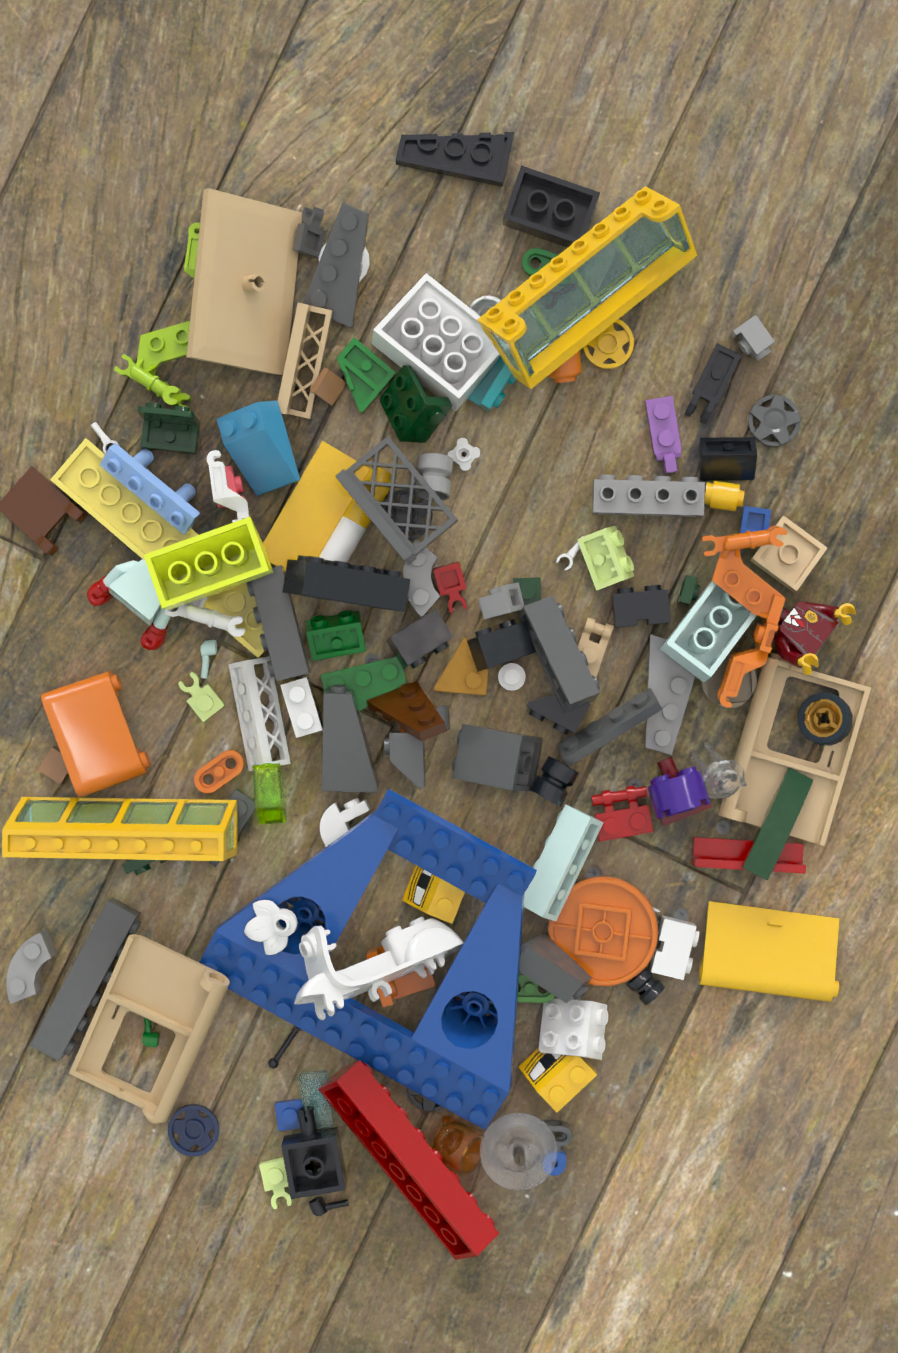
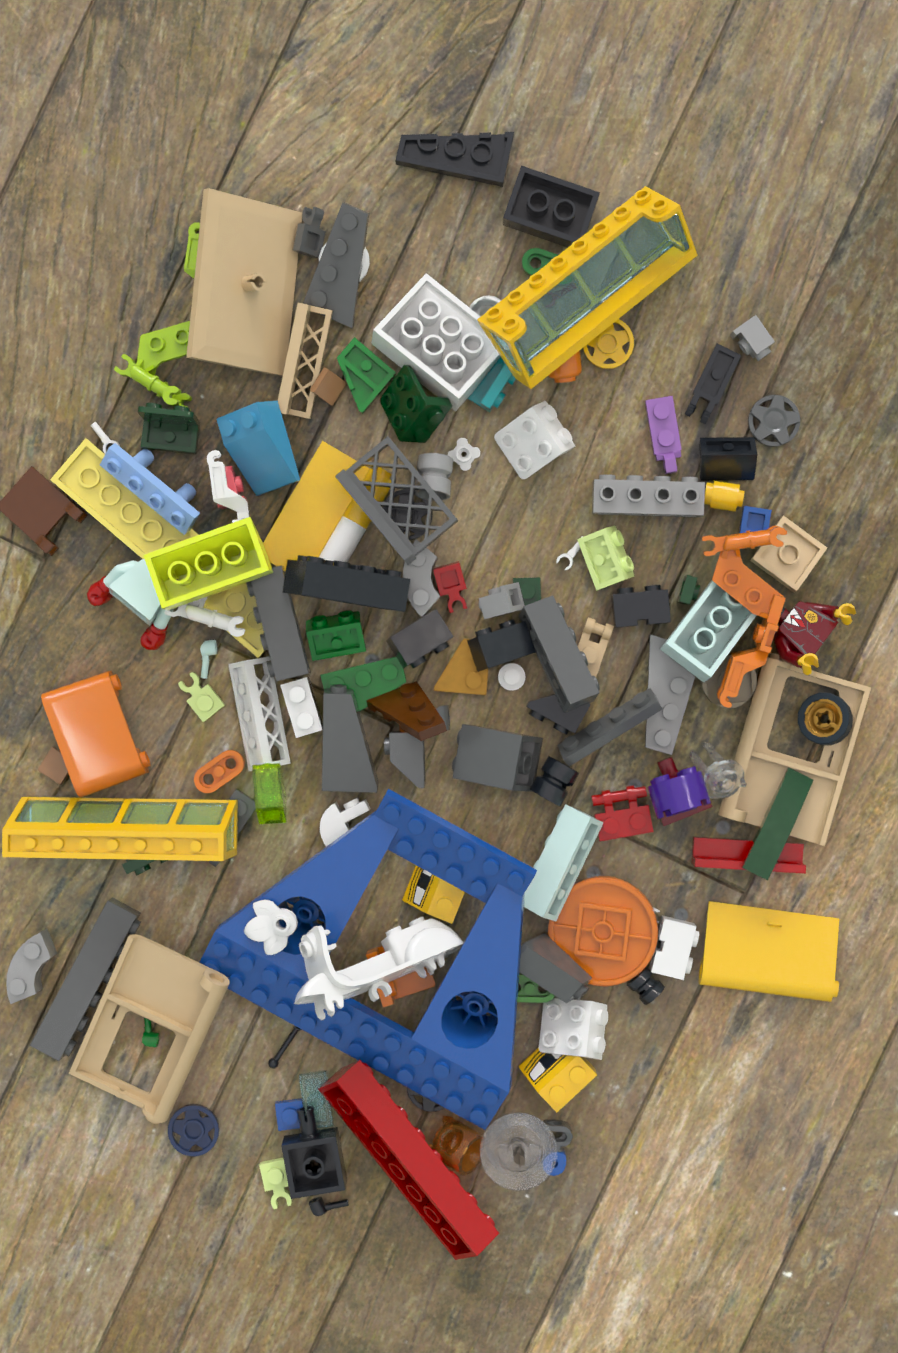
none -> white bracket [494,401,575,479]

